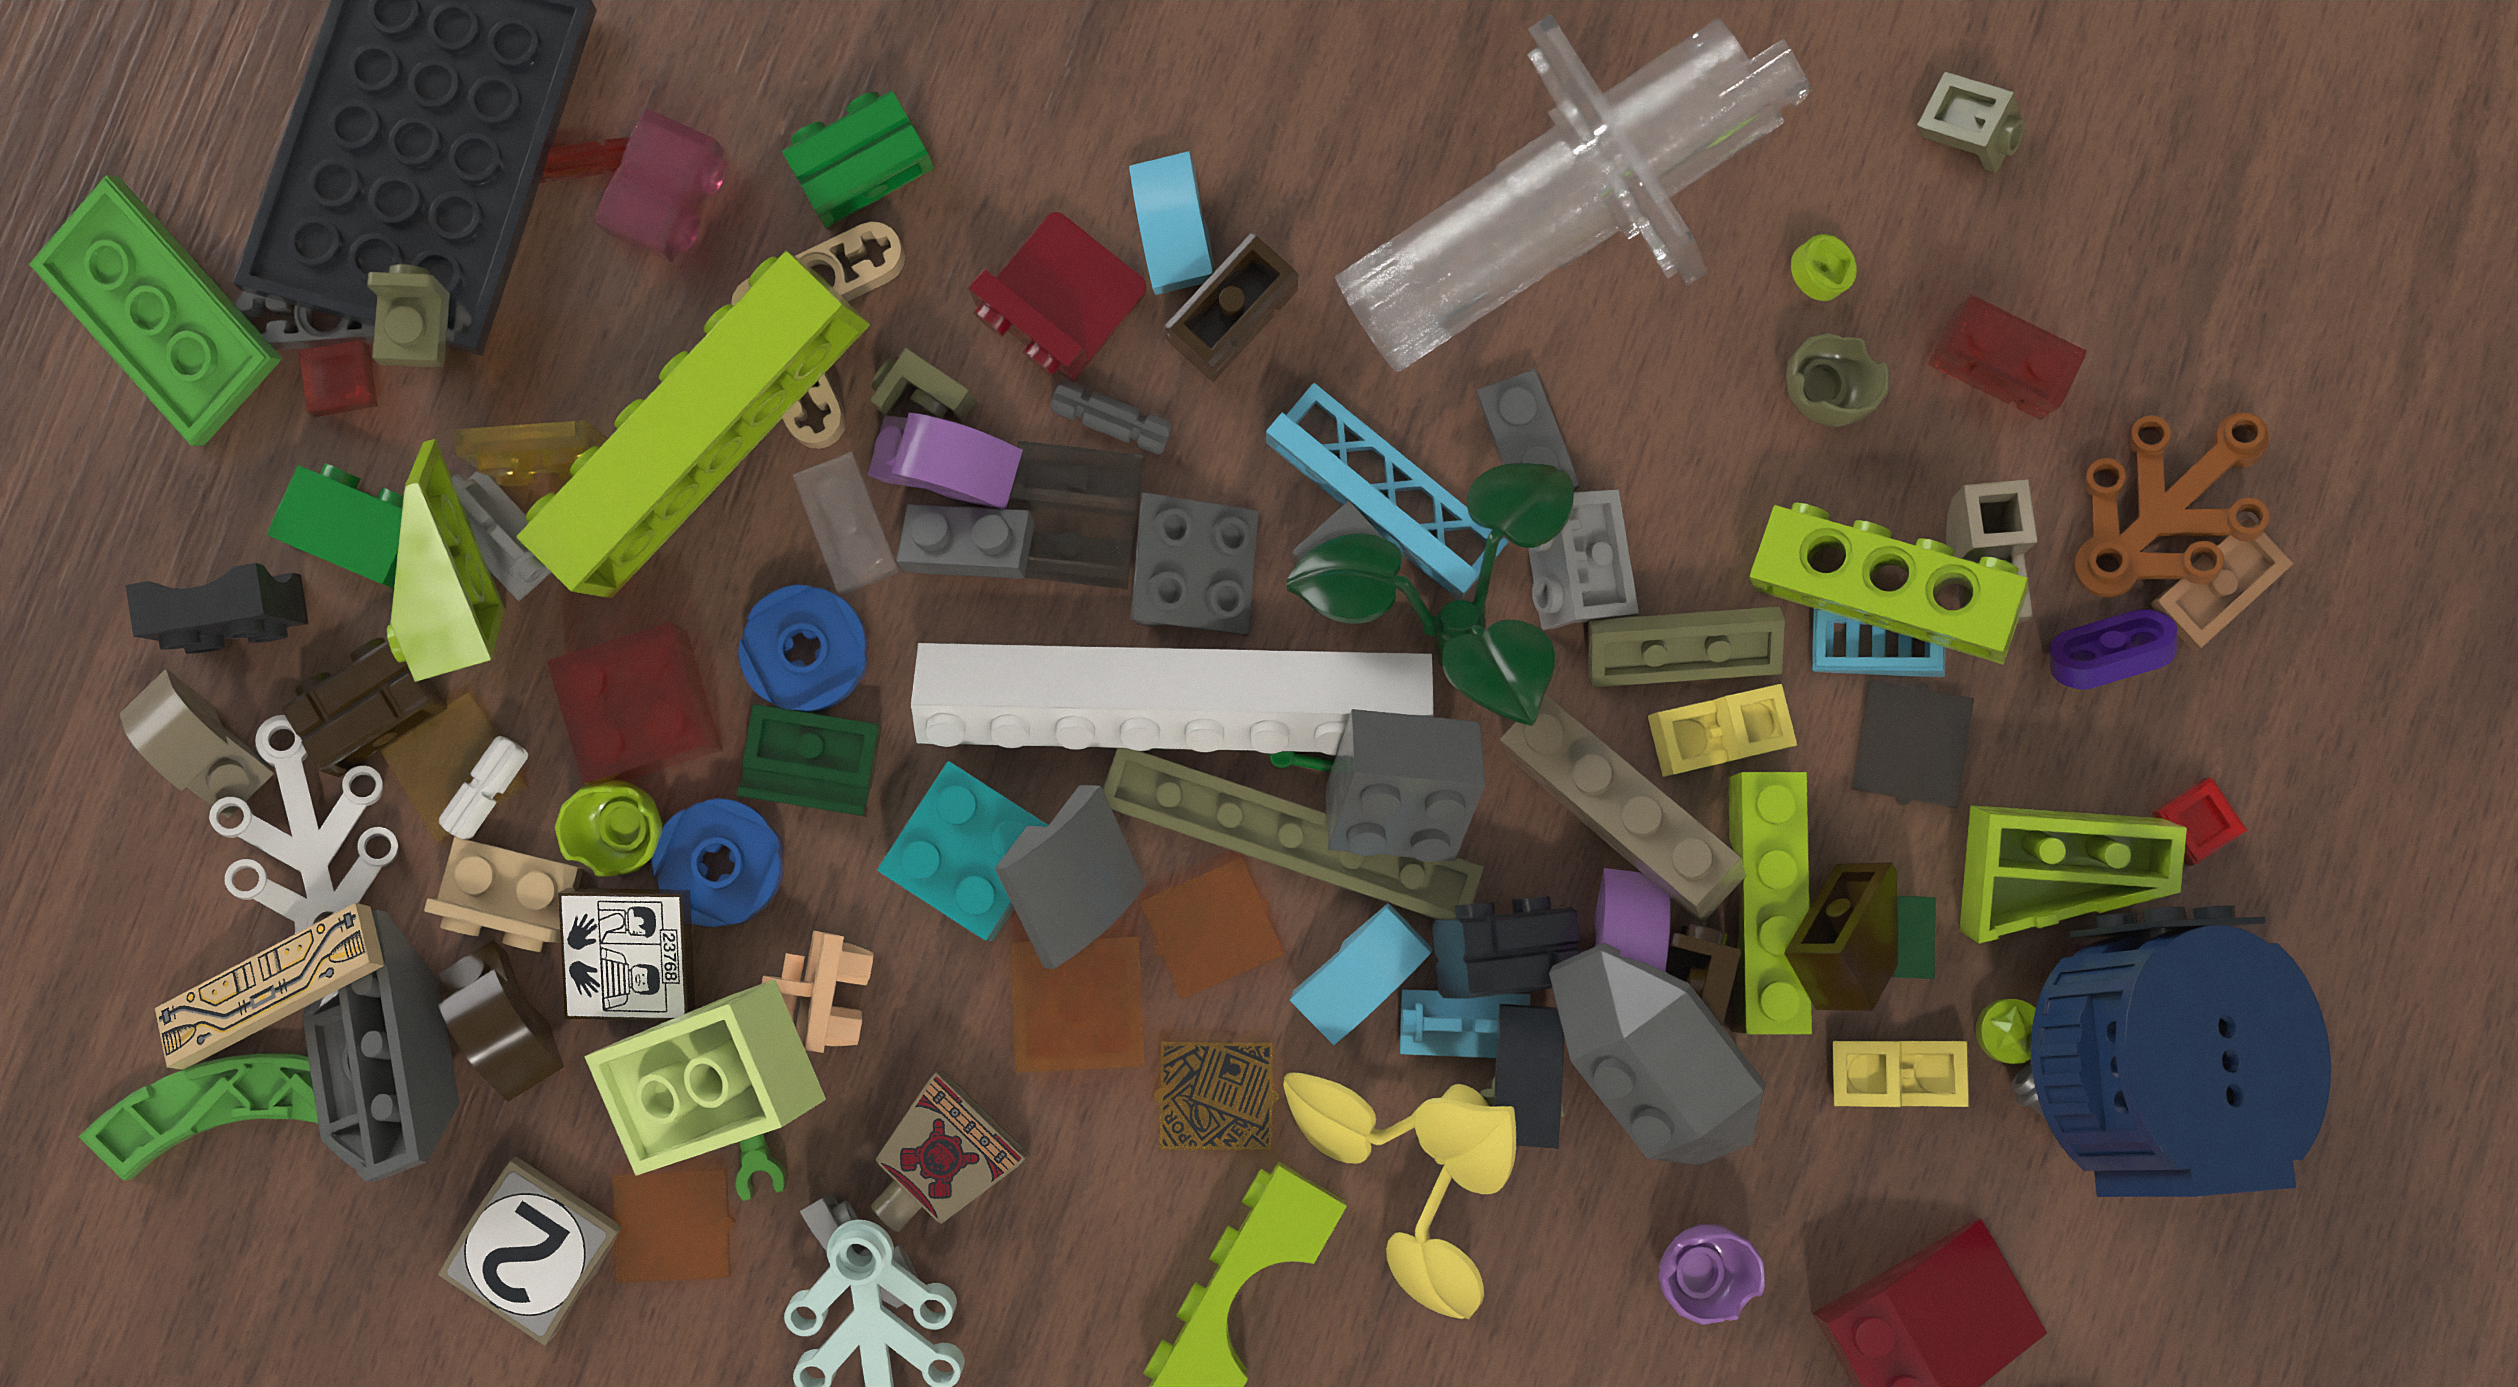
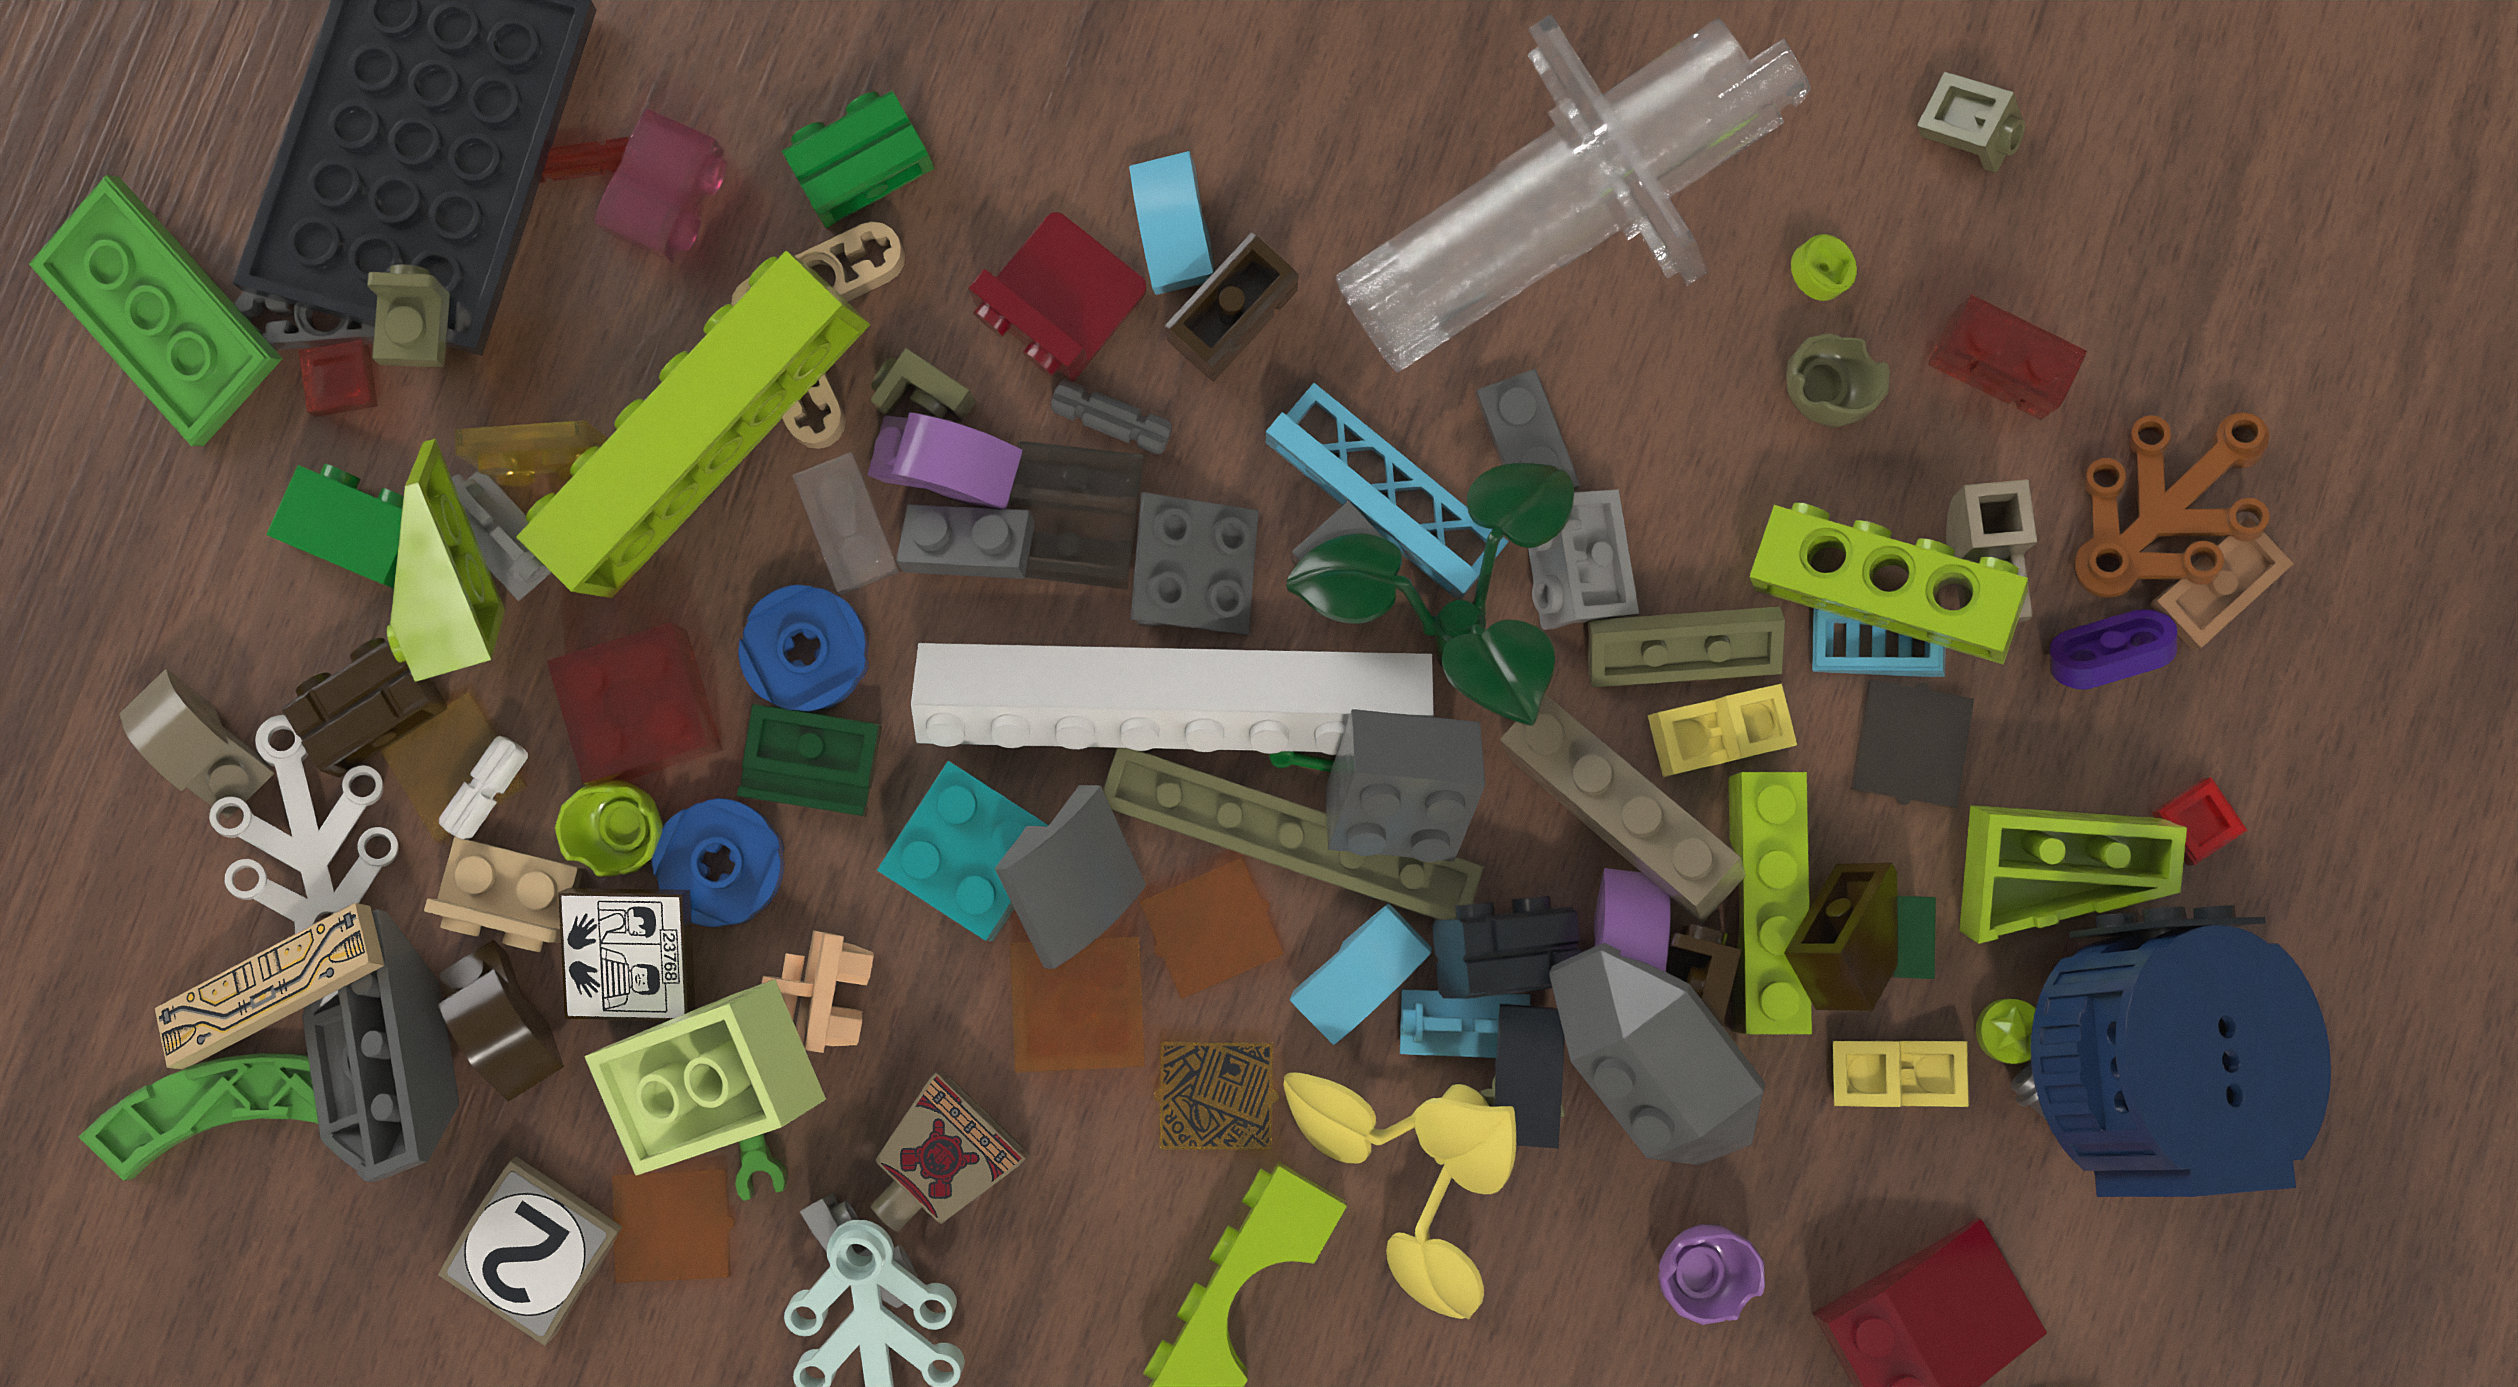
black brick [125,563,308,654] -> none

